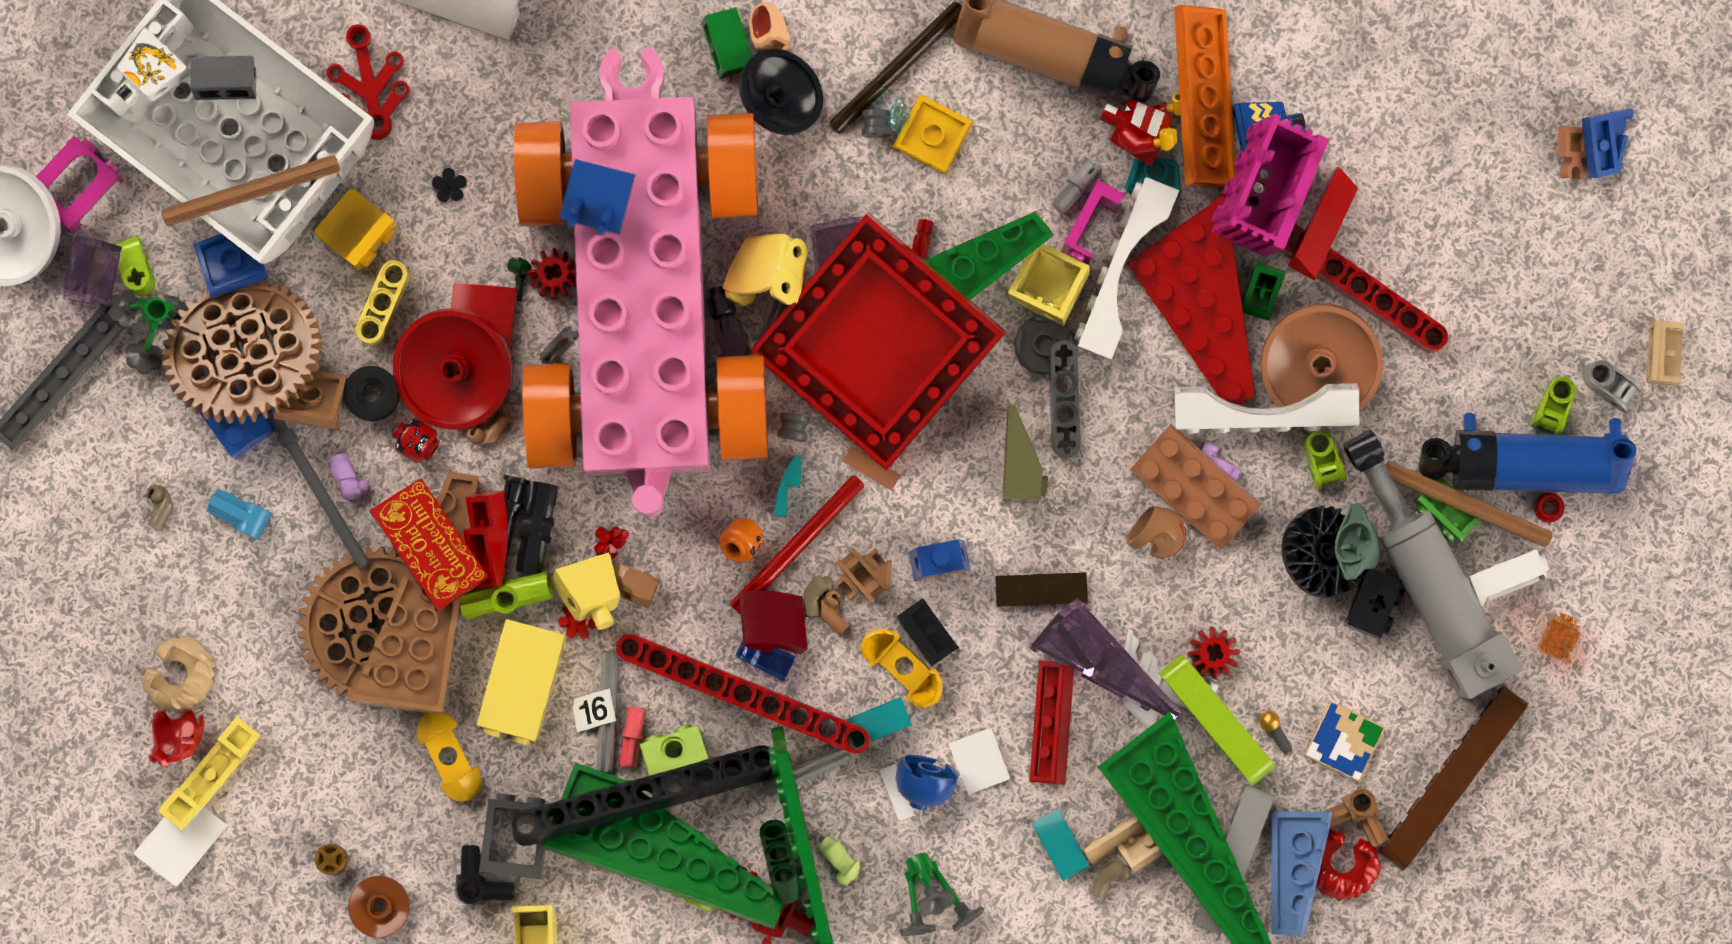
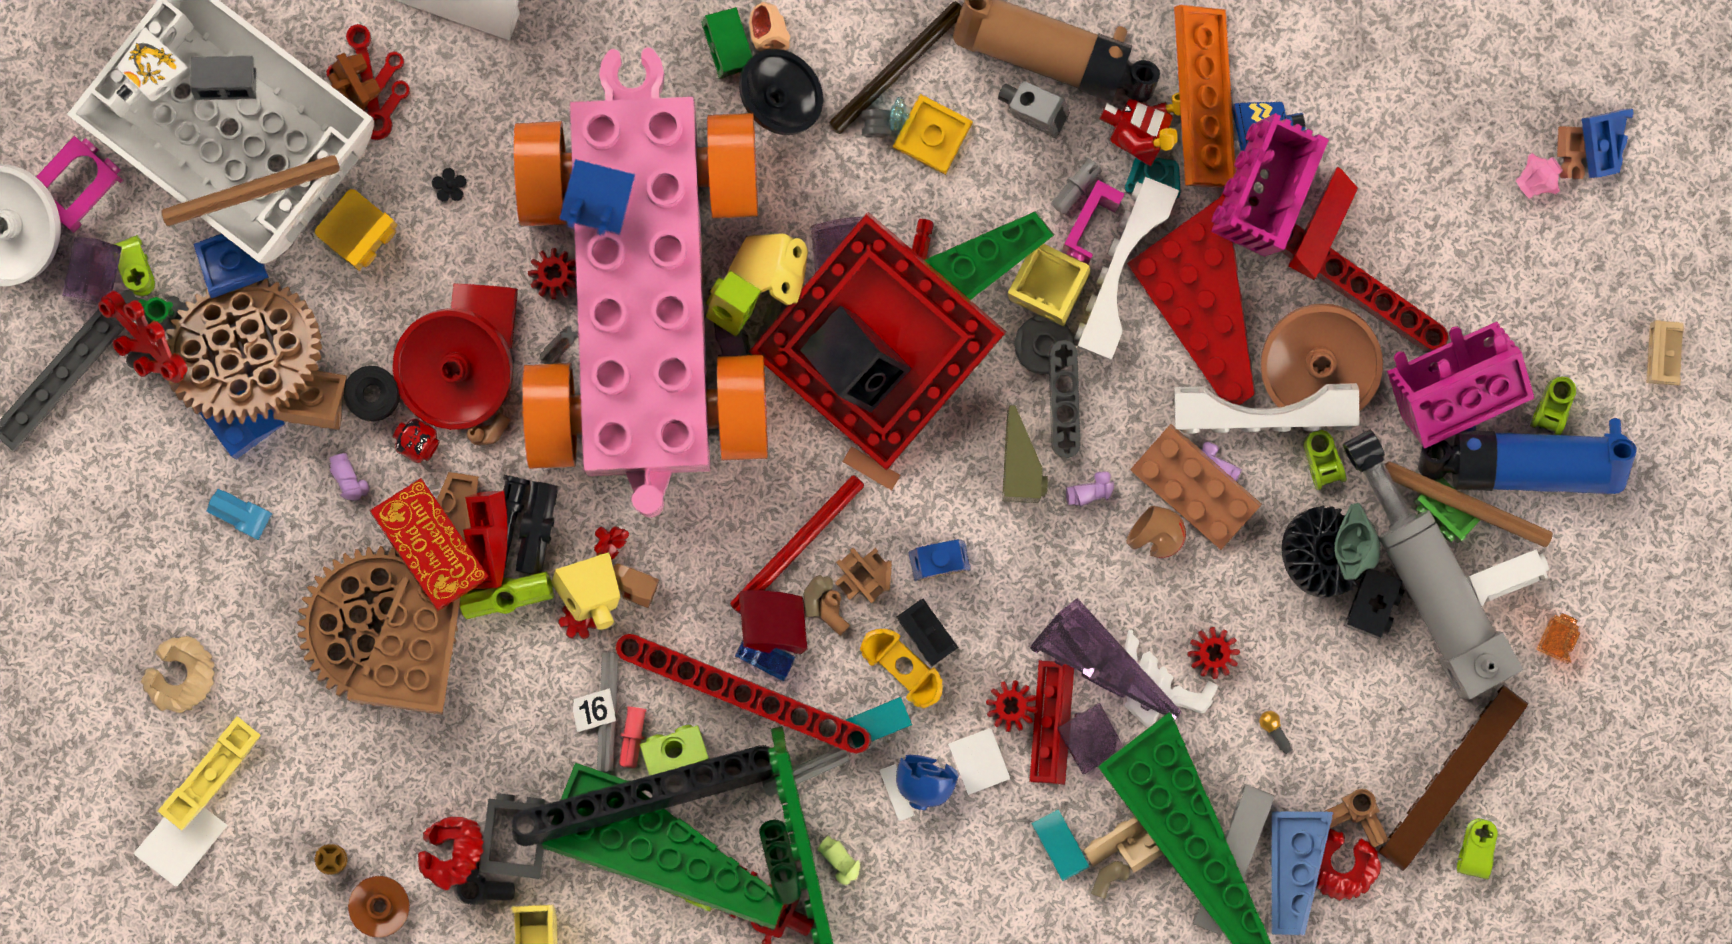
dark tan arm [147,484,173,531] -> none
red helmet [149,710,204,767] -> none
dark grey bar [268,411,370,570] -> none
light yellow beam [356,260,410,346] -> none
yellow piece [417,712,482,802] -> none
light yellow brick [476,619,567,746] -> none
dark green hand [507,257,531,301] -> none
orange head [719,518,764,563] -> none
teal slope [774,455,802,518] -> none
dark grey wheel [777,412,810,442] -> none
plant [900,853,984,936] -> none
dark brown tile [995,572,1088,607] -> none
lime beam [1158,653,1276,786] -> none
green slope [1242,262,1286,321] -> none
tile [1304,701,1386,782] -> none
red plate [1534,492,1565,523] -> none
light grey piece [1583,360,1643,413] -> none
none -> red plant [98,291,187,383]
none -> dark orange hips [328,52,381,110]
none -> red piece [418,817,484,891]
none -> lime brick [706,271,761,336]
none -> black slope [800,306,912,413]
none -> red gear [986,680,1038,732]
none -> dark grey torso [998,81,1070,139]
none -> clear purple piece [1057,703,1124,775]
none -> lavender arm [1066,471,1114,507]
none -> dark pink piece [1387,322,1534,449]
none -> lime piece [1457,818,1498,879]
none -> bright pink rock [1516,153,1563,199]

